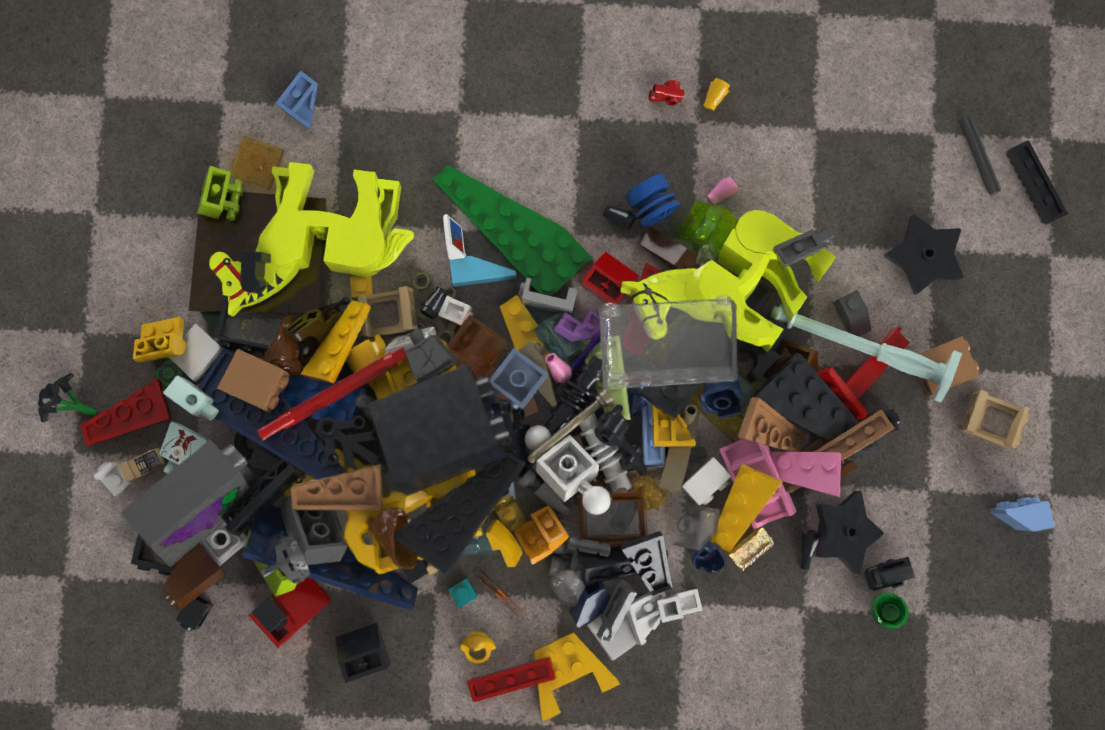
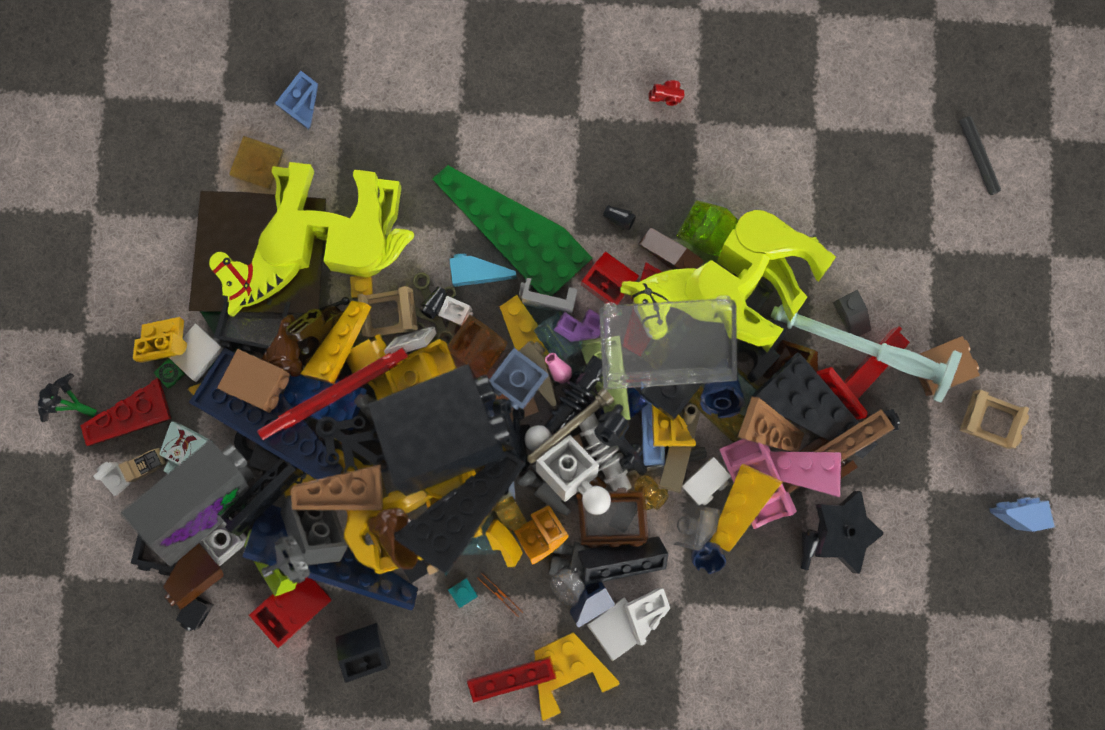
light aqua torso [163,375,219,421] -> none
lime brick [197,166,244,220] -> none
black leg [240,251,271,294] -> none
black brick [252,595,291,632] -> none
dark grey torso [406,328,459,384] -> none
white slope [443,214,465,260] -> none
yellow piece [459,631,496,664] -> none
dark grey axle [567,537,611,557] -> none
dark purple piece [571,326,609,375] -> none
dark grey hinge [596,580,637,642] -> none
wing [619,531,673,595] -> none
blue wheel [625,173,681,228] -> none
white slope [657,588,702,623] -> none
clear plant [696,243,717,266] -> none
yellow cone [703,78,730,111] -> none
bright pink cone [707,176,739,205] -> none
clear yellow plate [728,526,775,572] -> none
dark grey hinge [773,228,835,268] -> none
black piece [864,557,915,591] -> none
green hair [870,592,909,629] -> none
black plate [884,215,964,295] -> none
black gear [1006,140,1068,225] -> none

